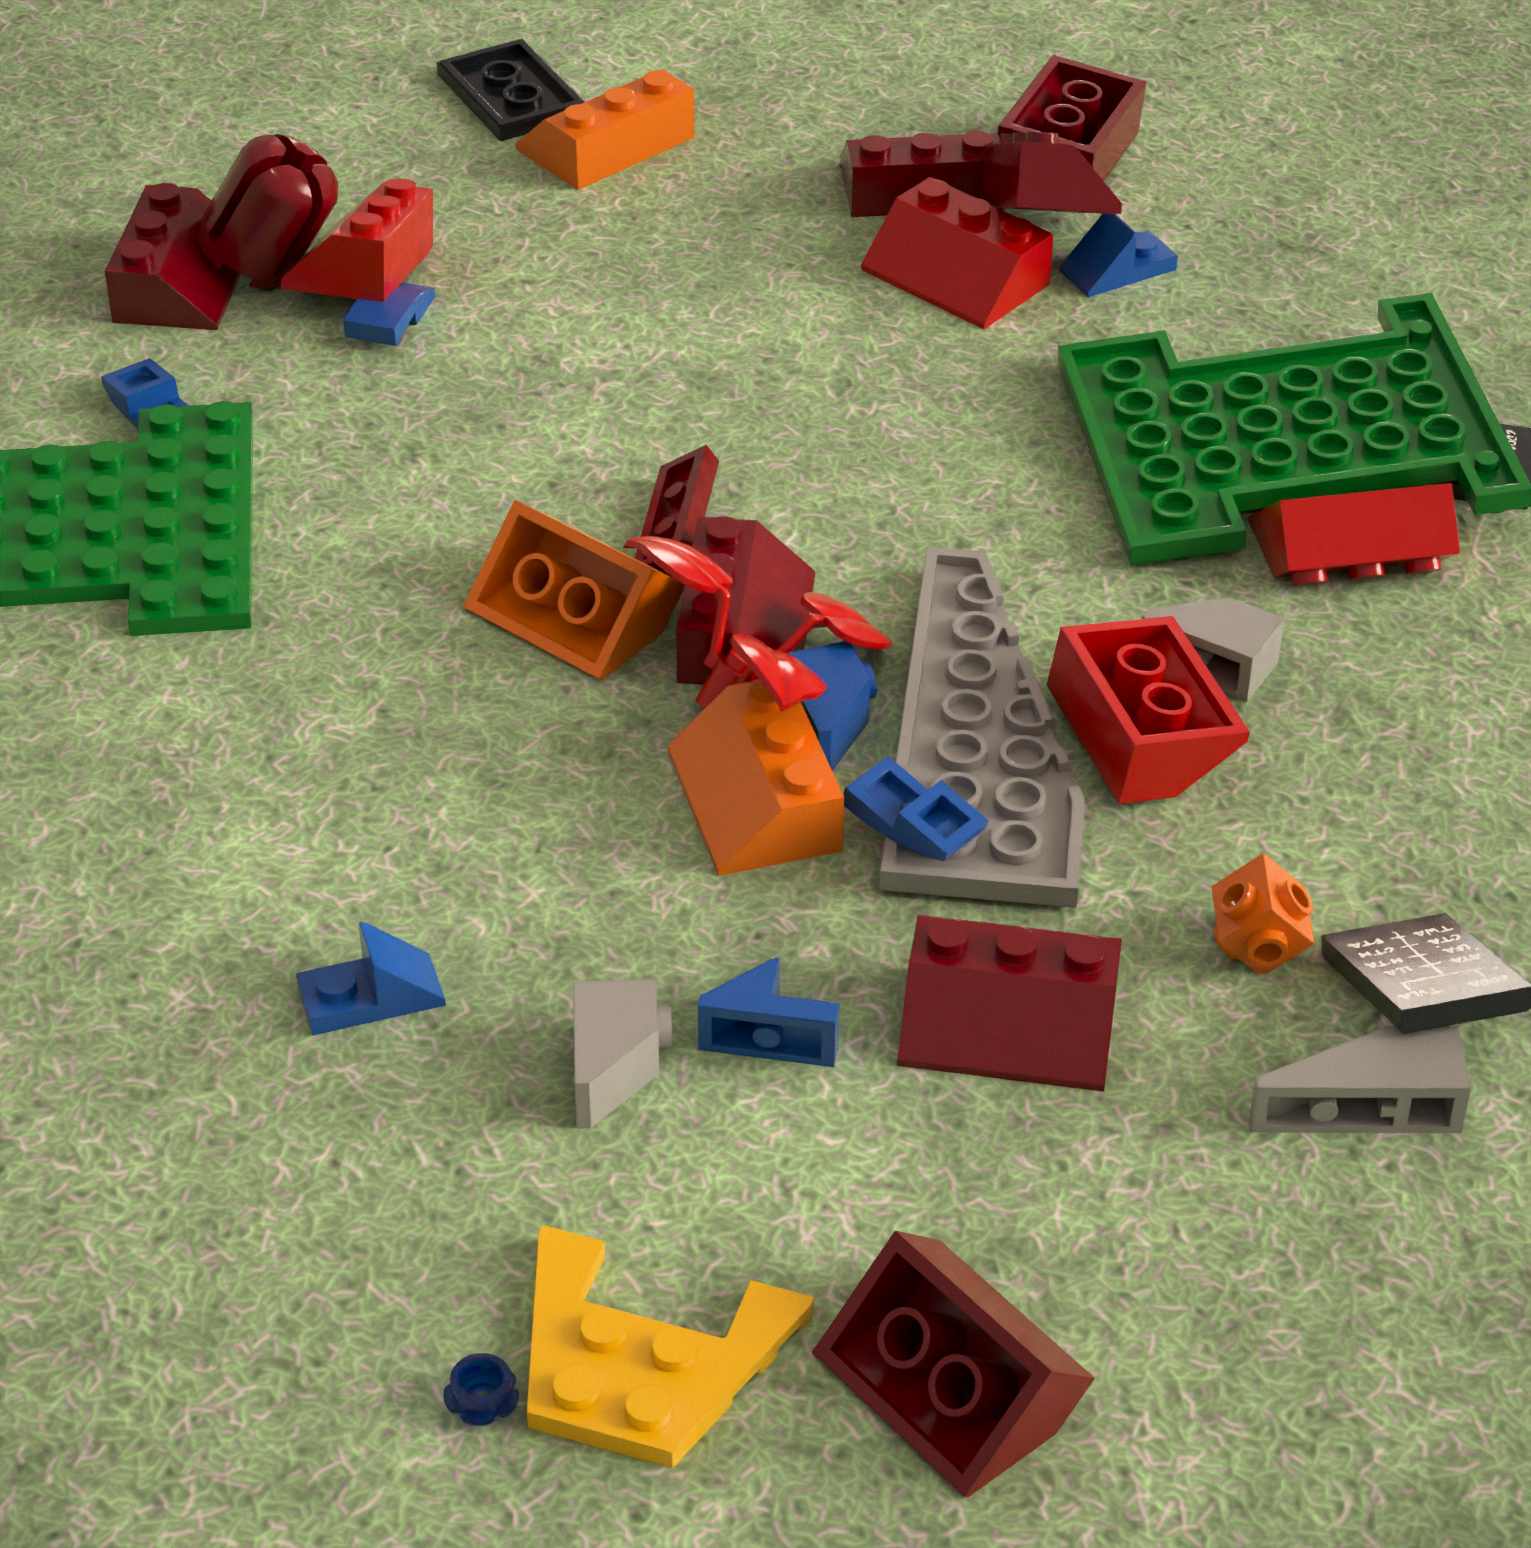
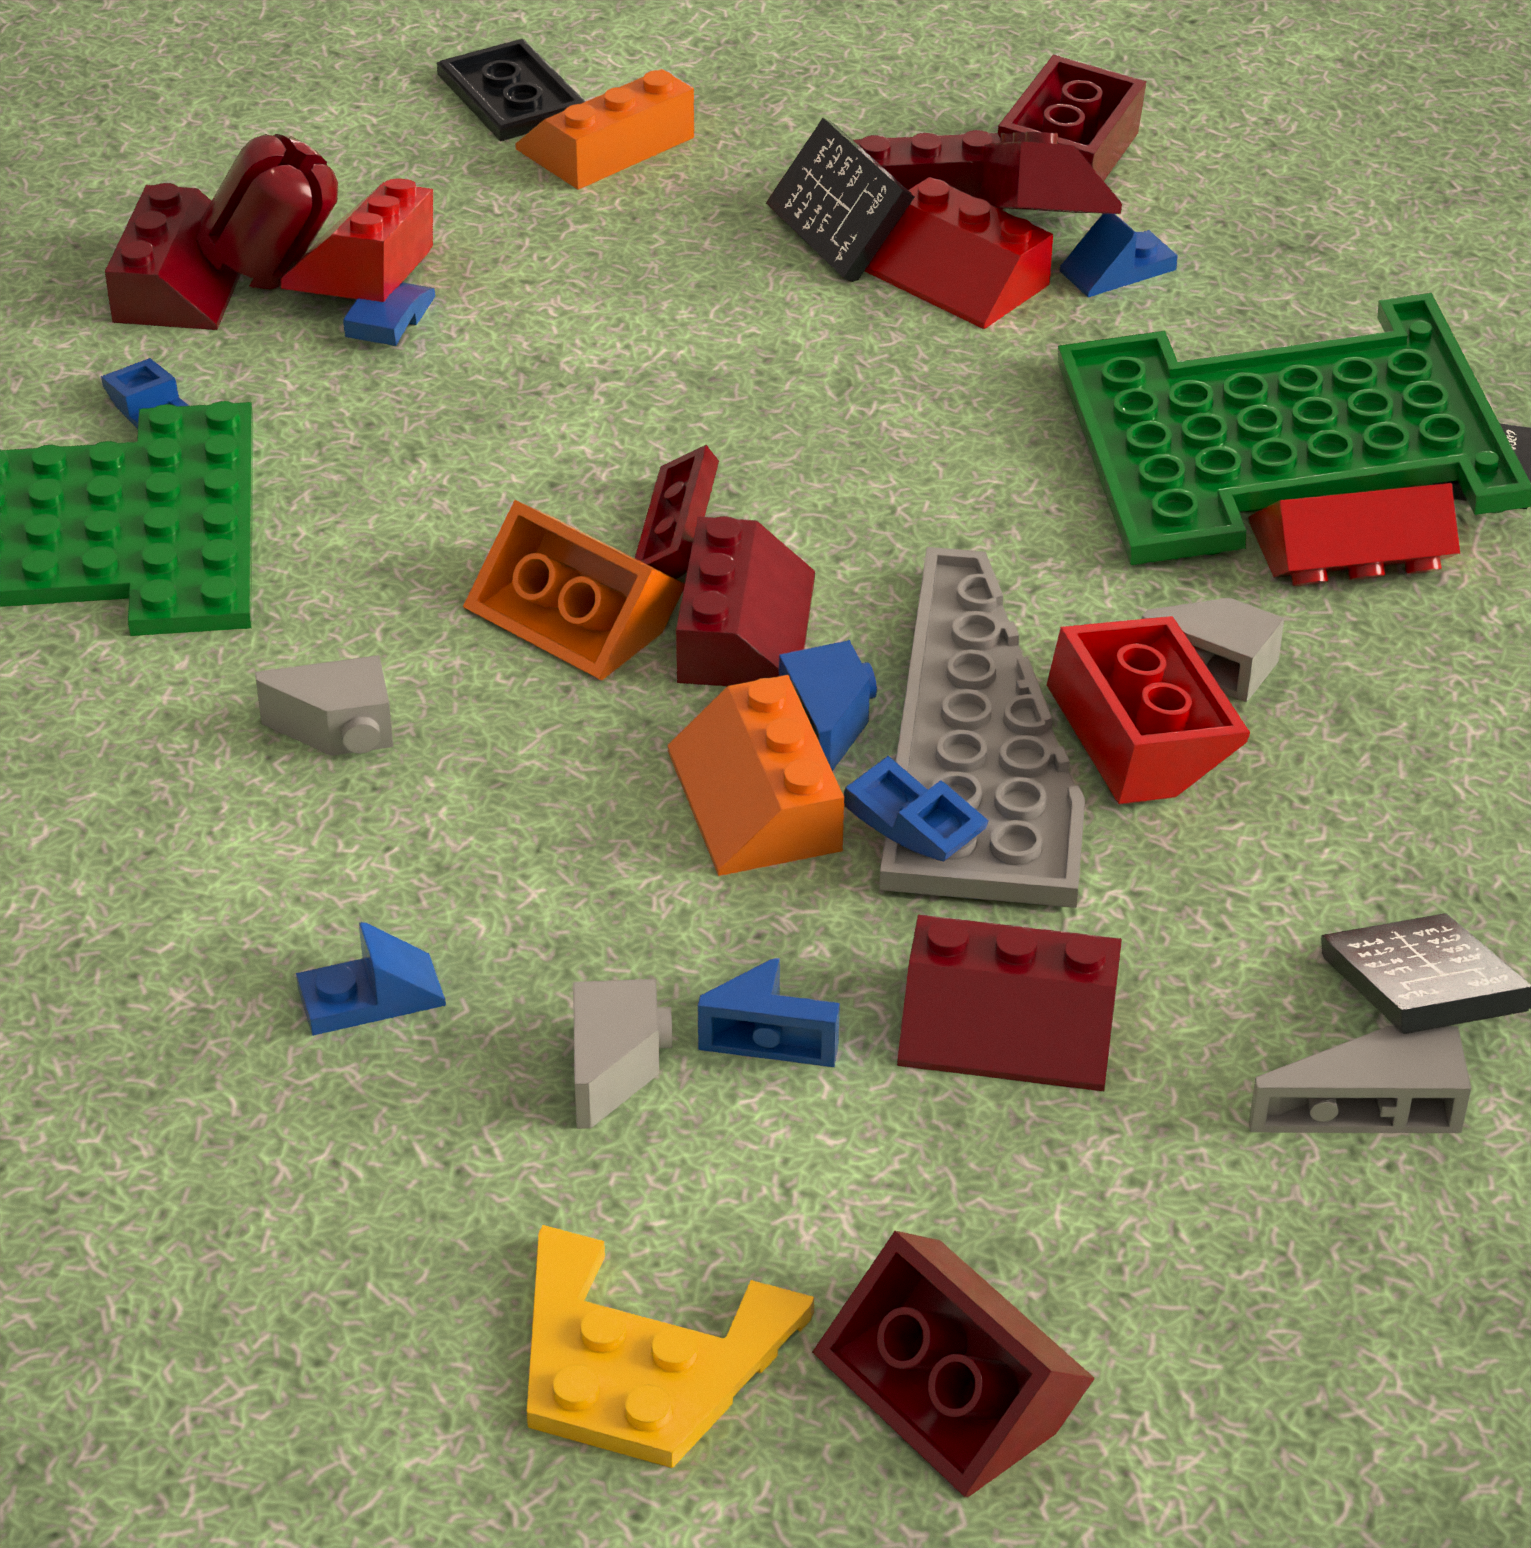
clear blue plate [444,1353,519,1426] -> none
plant [623,536,893,711] -> none
orange brick [1211,853,1314,974] -> none
none -> light grey slope [255,655,393,756]
none -> black tile [766,118,915,282]

